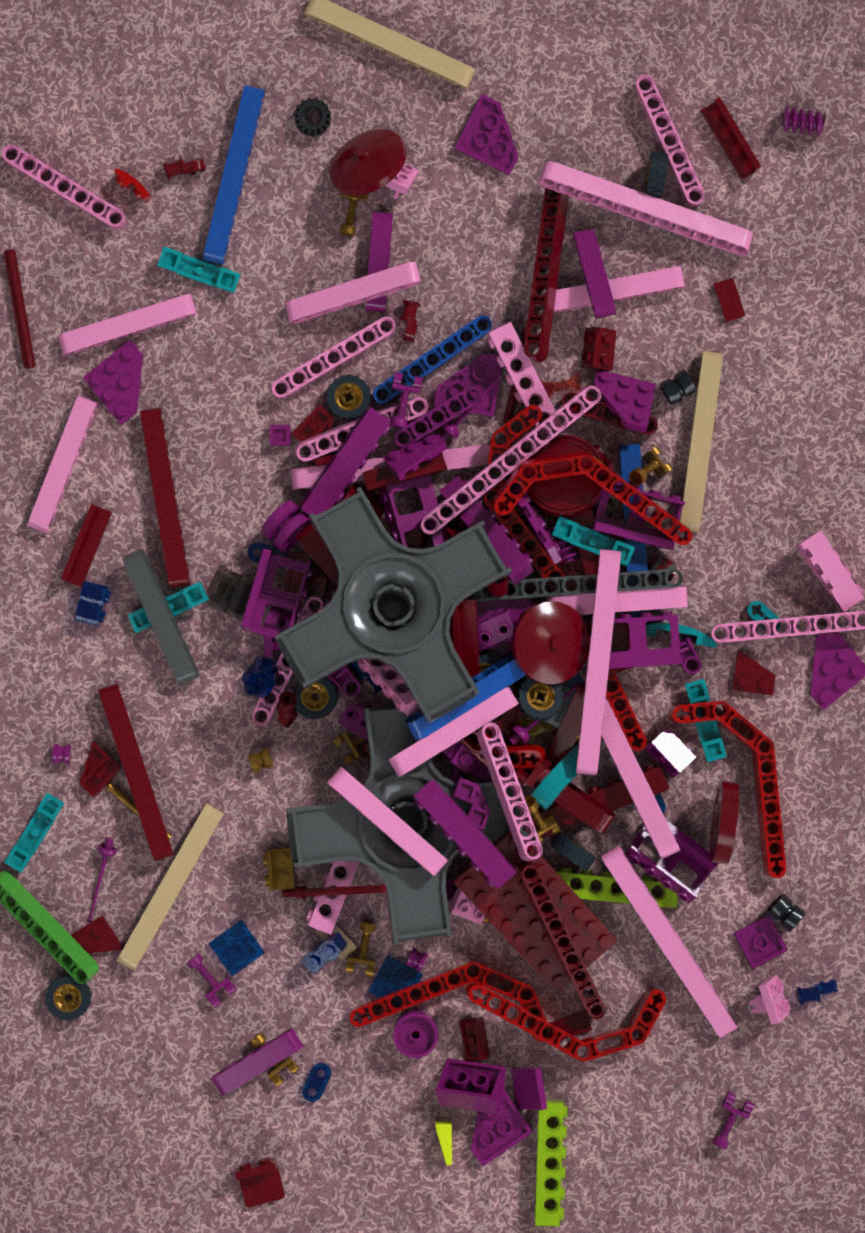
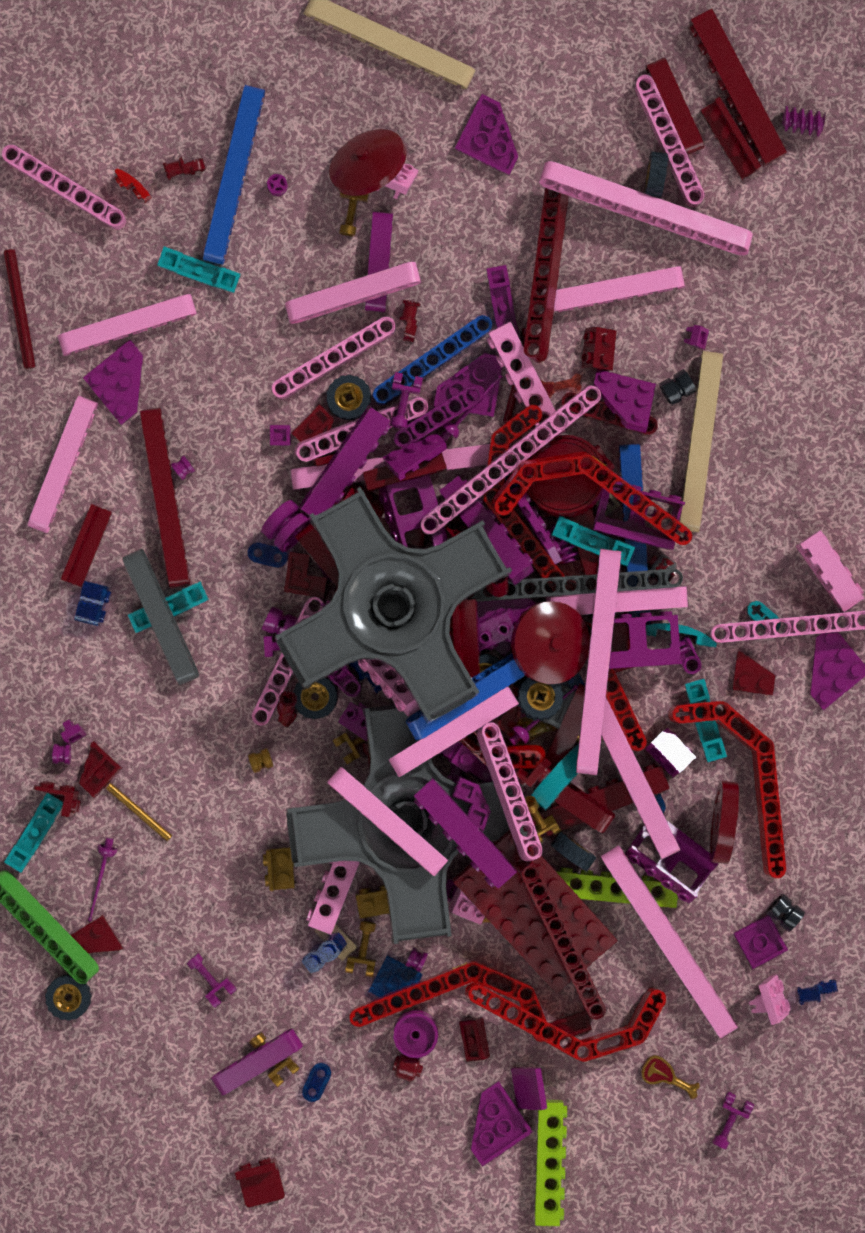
dark red beam [98,683,174,862] -> none
tan beam [117,803,224,971] -> none
clear smoke slope [204,565,254,621] -> none
clear blue tile [208,919,265,976] -> none
magenta window [241,548,314,639] -> none
clear blue plate [242,656,278,698] -> none
dark red bar [282,885,387,899] -> none
black tyre [294,98,331,137] -> none
magenta slope [435,1058,506,1114] -> none
neon yellow slope [435,1121,452,1165] -> none
magenta beam [573,228,616,319] -> none
pearl gold bar [629,446,673,486] -> none
dark red tile [713,277,745,323] -> none
none -> dark red bracket [33,781,81,817]
none -> magenta tile [60,719,87,745]
none -> magenta wheel [171,455,195,481]
none -> magenta wheel [267,174,288,196]
none -> pearl gold bracket [355,885,389,919]
none -> dark red head [392,1053,423,1082]
none -> magenta slope [486,265,520,349]
none -> pearl gold piece [641,1055,700,1099]
none -> dark red beam [645,57,705,155]
none -> magenta tile [684,325,709,350]
none -> dark red brick [688,8,787,167]

